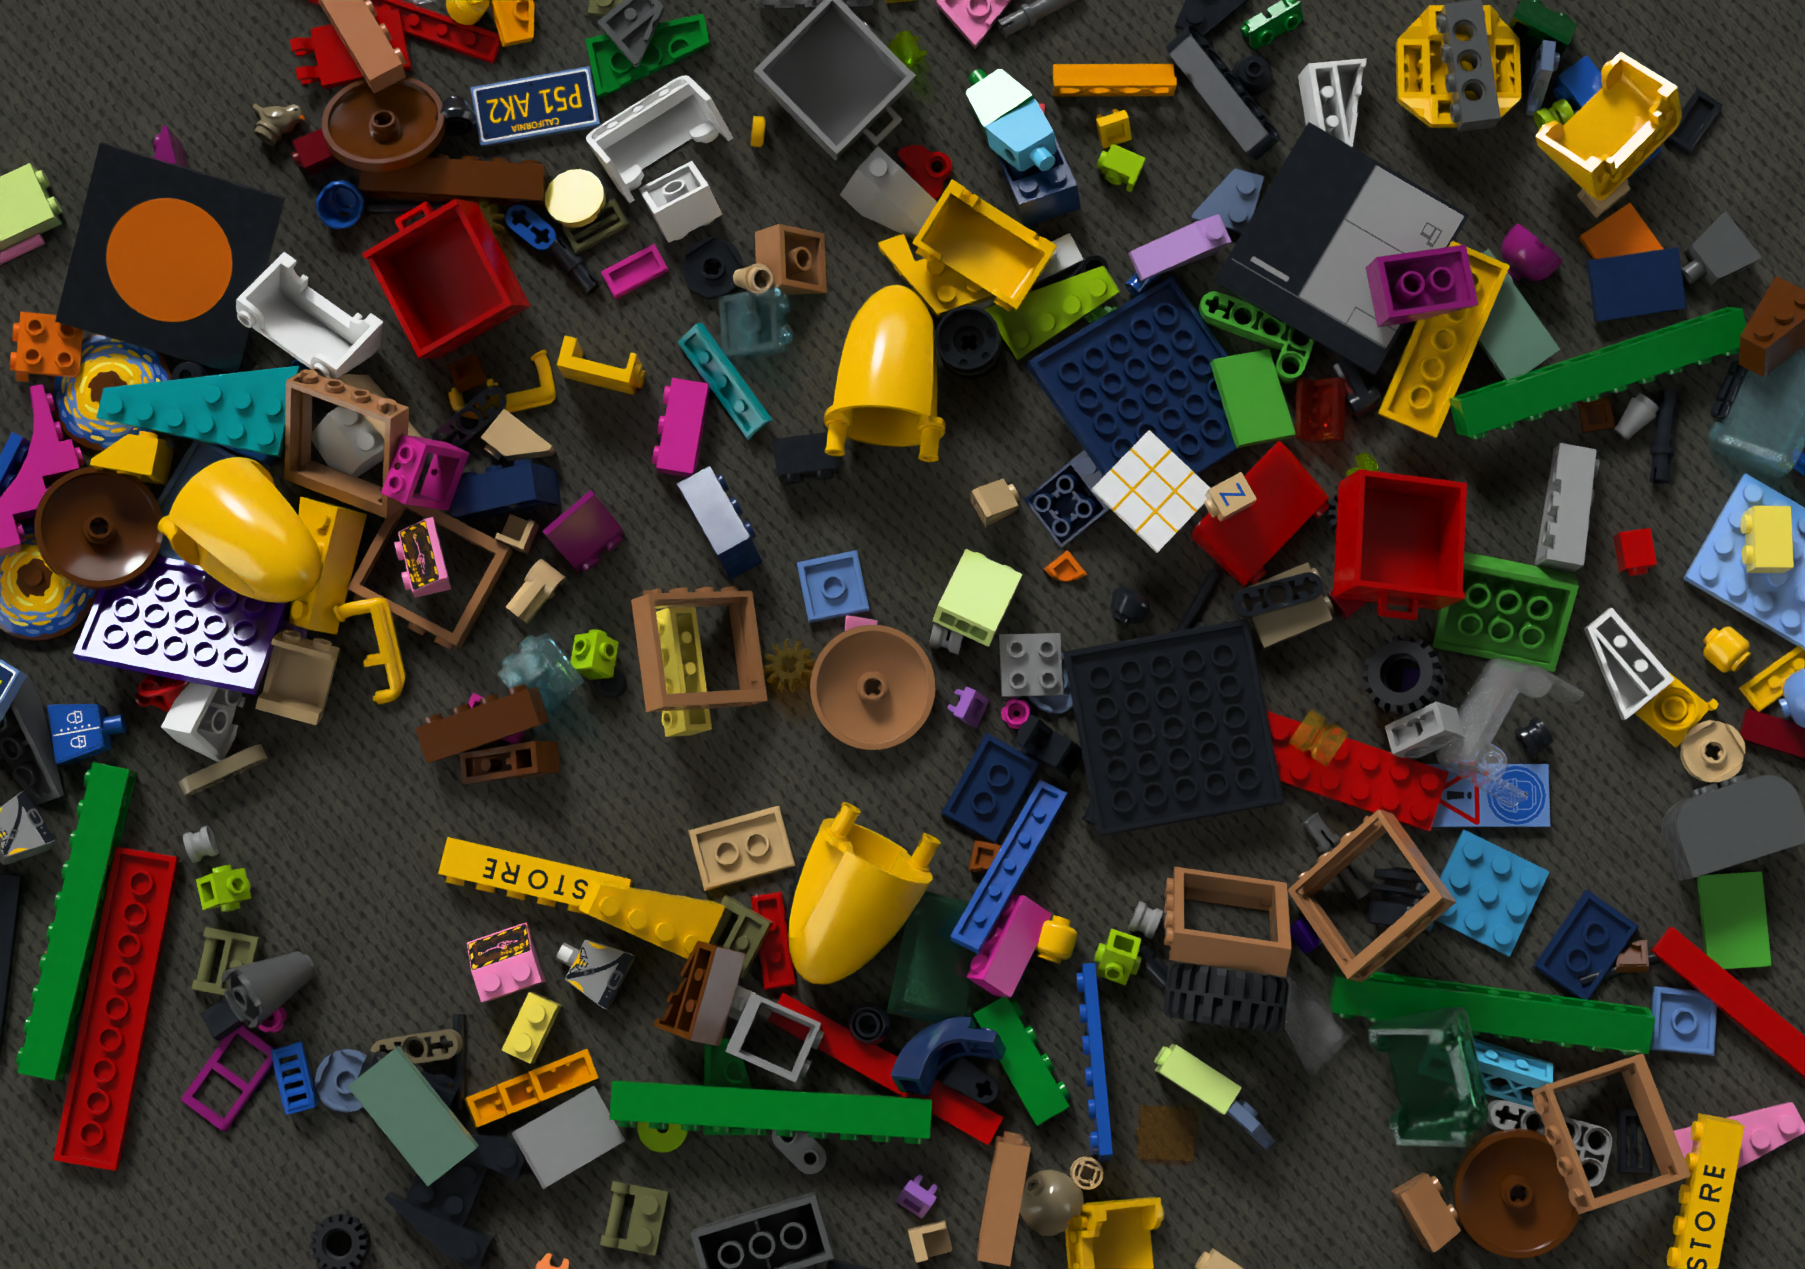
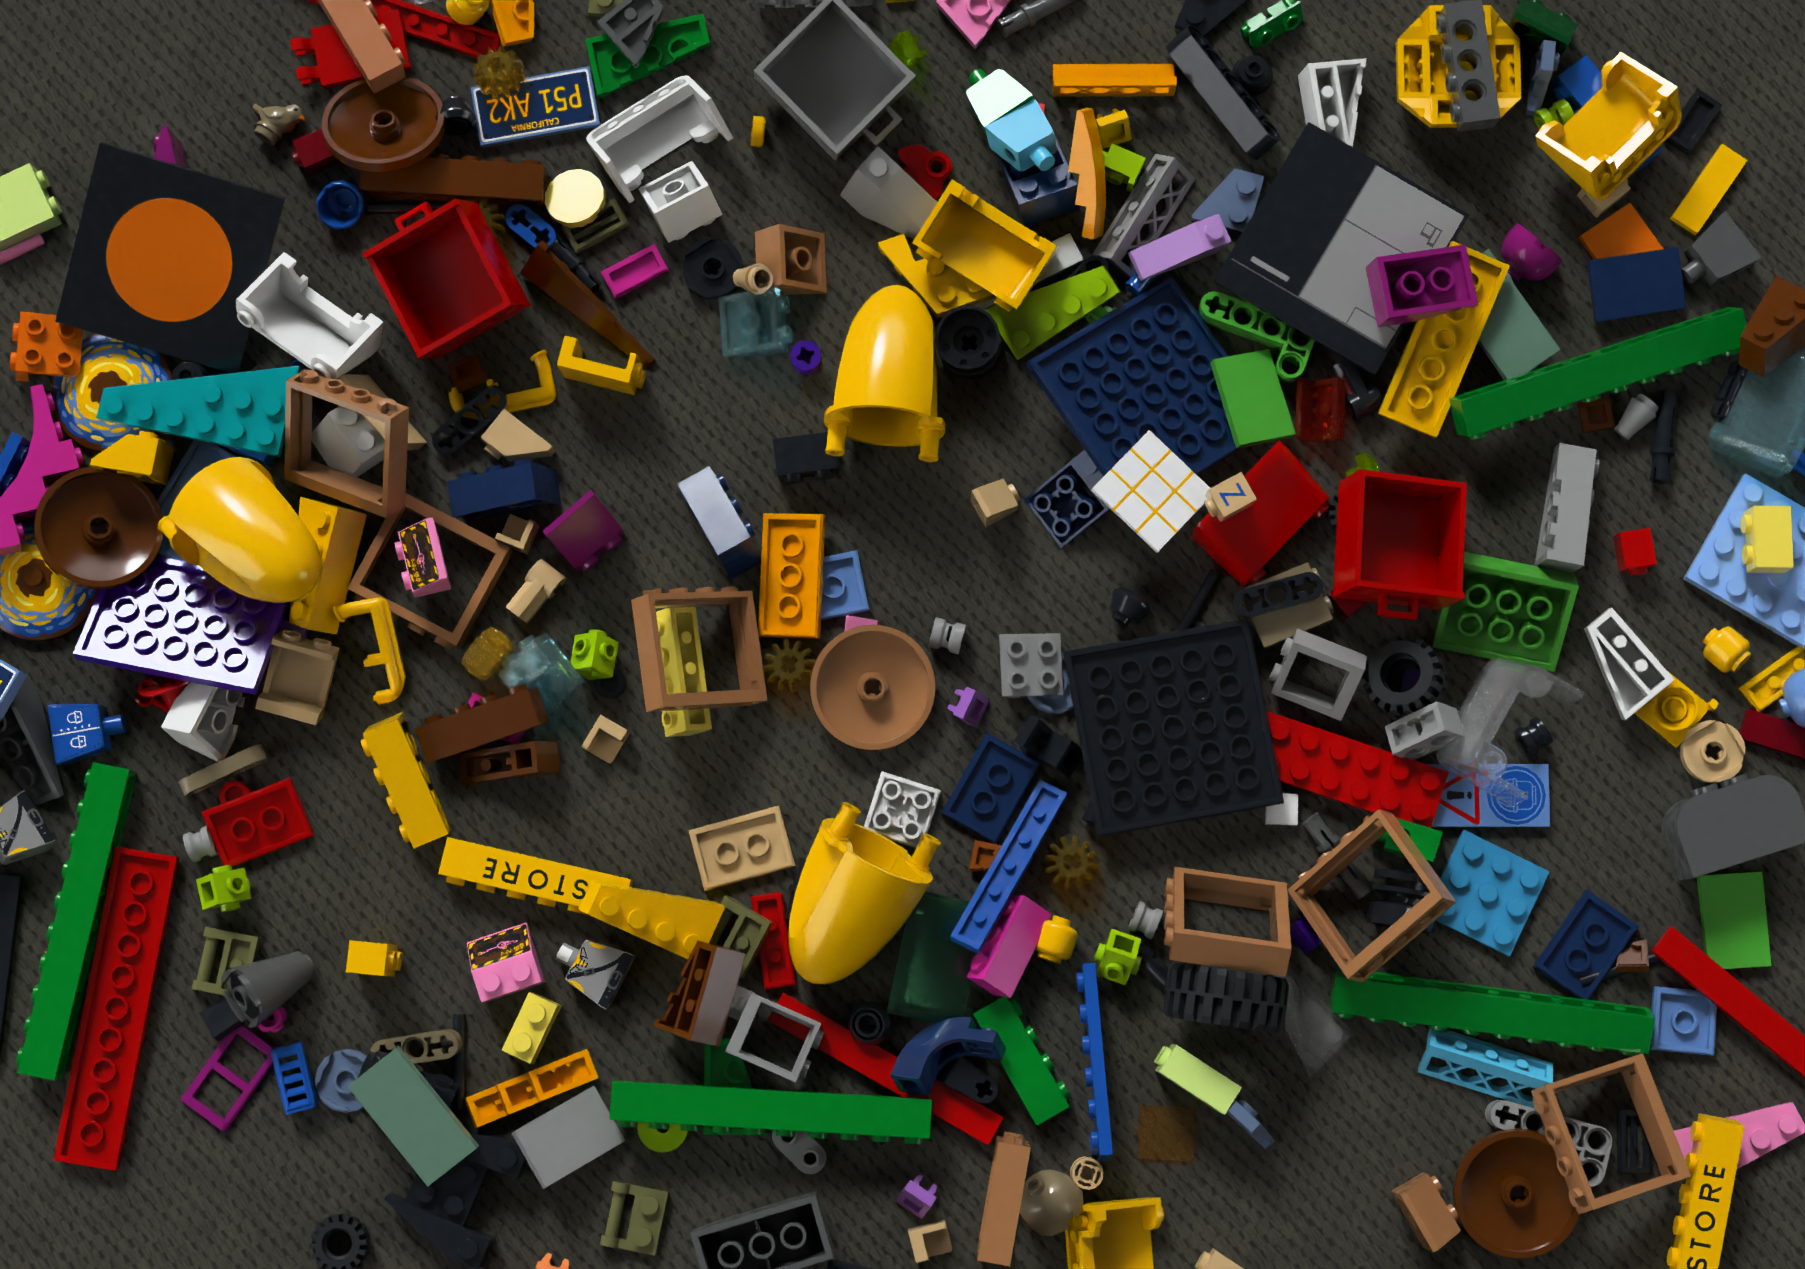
dark pink window [381,434,469,511] -> none
dark pink brick [652,378,710,478] -> none
teal tile [677,322,773,440] -> none
yellowish green brick [932,549,1022,647] -> none
dark pink plate [1001,698,1031,729] -> none
orange tile [1043,550,1087,582] -> none
clear yellow wheel [1289,708,1349,767] -> none
clear green windscreen [1369,1007,1489,1147] -> none
none -> red tile [201,777,314,867]
none -> red tile [219,780,252,804]
none -> yellow brick [346,940,403,977]
none -> yellow wedge [361,712,450,849]
none -> clear yellow gear [462,627,513,681]
none -> clear yellow gear [473,46,525,100]
none -> reddish brown wedge [520,240,656,369]
none -> tan panel [581,714,630,764]
none -> light orange tile [758,513,826,639]
none -> dark purple wheel [790,340,822,375]
none -> white tile [864,771,941,848]
none -> clear yellow gear [1045,835,1098,889]
none -> light orange slope [1068,108,1106,239]
none -> light grey fence [1092,154,1196,278]
none -> white tile [1265,793,1298,826]
none -> light grey window [1269,628,1367,721]
none -> green torso [1377,818,1443,868]
none -> yellow tile [1670,144,1748,235]

